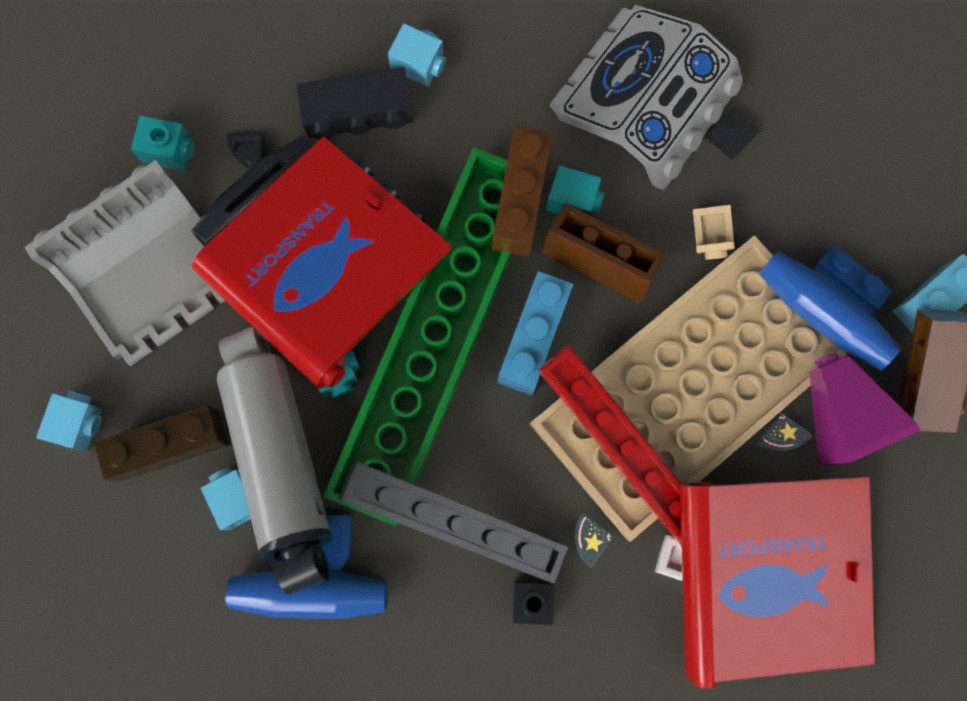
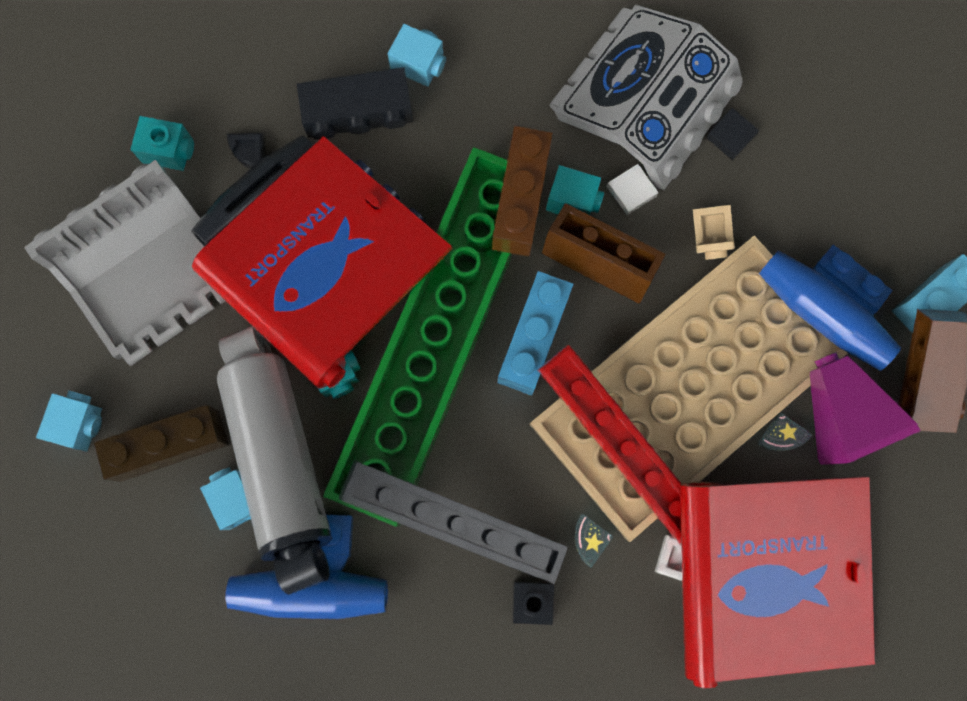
none -> white tile [607,164,658,215]

